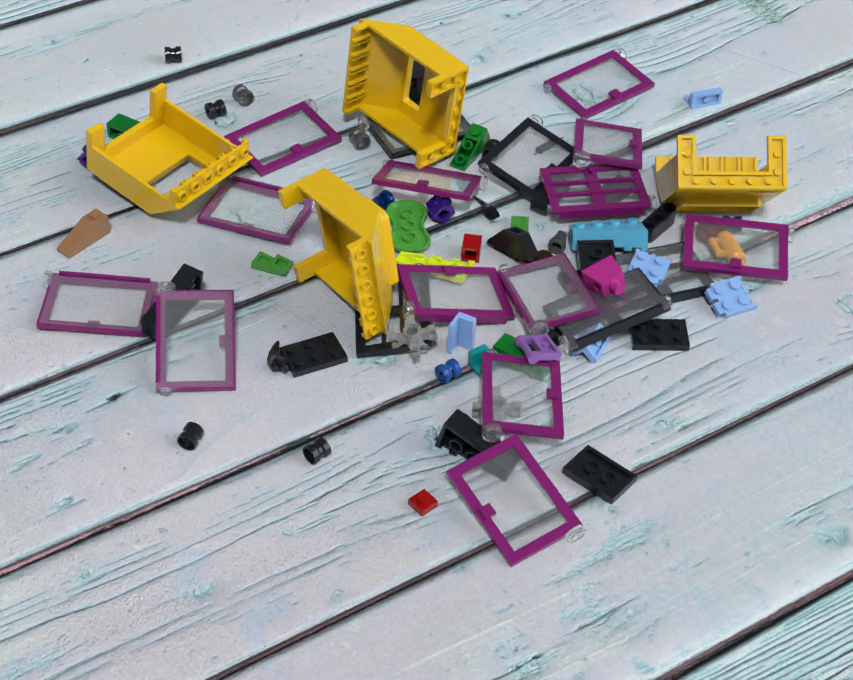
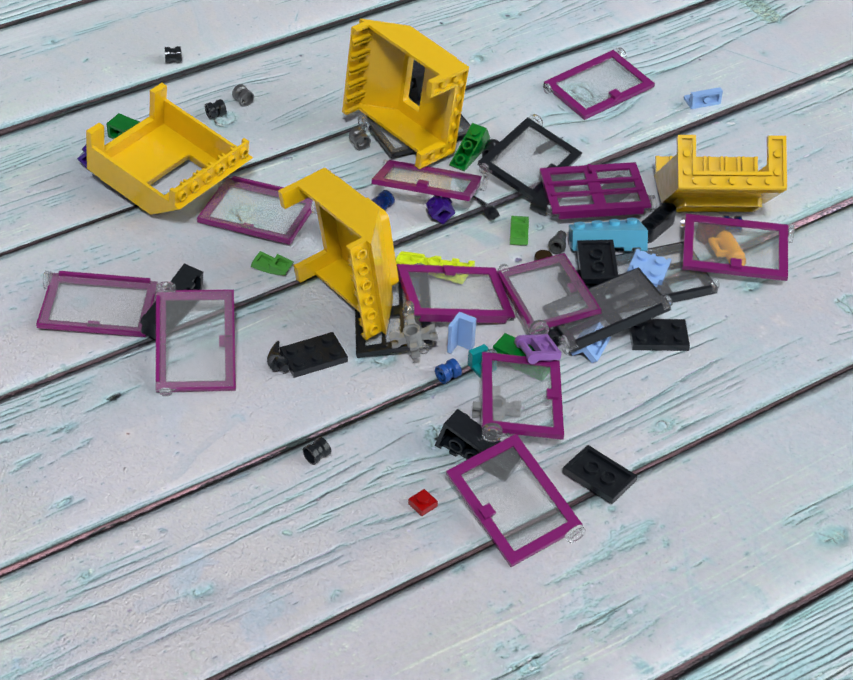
medium nougat slope [57,209,110,259] -> none
black wheel [177,422,204,451] -> none
door [224,98,342,177] -> none
bright green plate [386,200,431,253] -> none
red brick [461,234,482,263] -> none
black slope [487,226,540,263] -> none
door [573,117,643,170] -> none
dark pink torso [581,255,626,297] -> none
light blue plate [704,276,757,319] -> none

